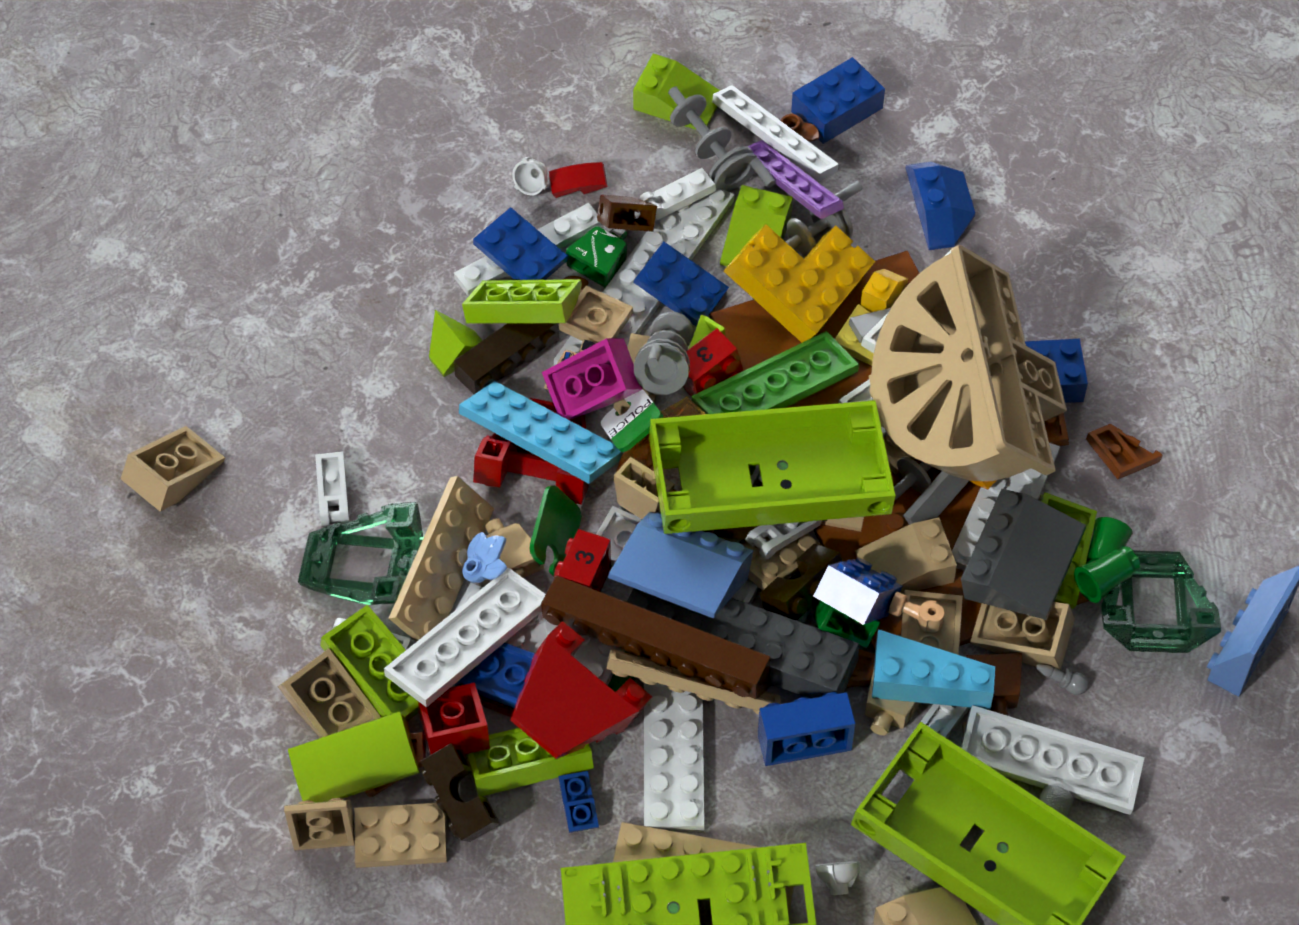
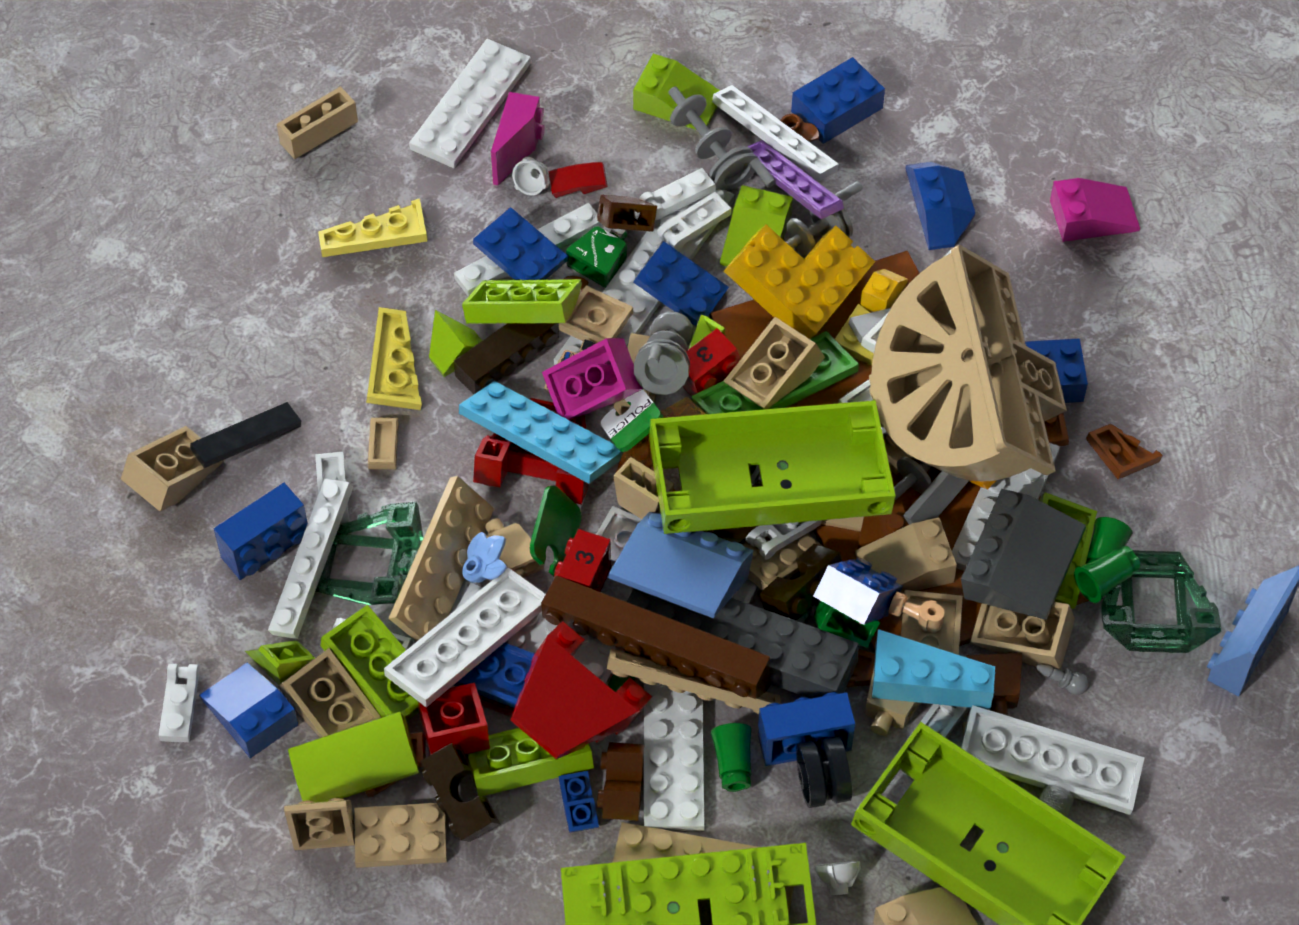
none -> white plate [158,663,199,742]
none -> black tile [190,402,301,468]
none -> blue slope [199,662,298,758]
none -> blue brick [213,482,308,580]
none -> lime slope [245,640,315,685]
none -> white plate [268,479,353,639]
none -> tan brick [277,86,358,159]
none -> light yellow wing [318,198,427,257]
none -> light yellow wing [366,307,422,410]
none -> tan tile [368,418,399,470]
none -> white plate [409,39,531,168]
none -> dark pink slope [491,92,545,185]
none -> reddish brown brick [597,742,645,821]
none -> white plate [657,192,732,251]
none -> green plant [710,723,752,792]
none -> tan slope [724,317,825,410]
none -> black wheel [796,736,852,808]
none -> dark pink slope [1050,178,1140,242]

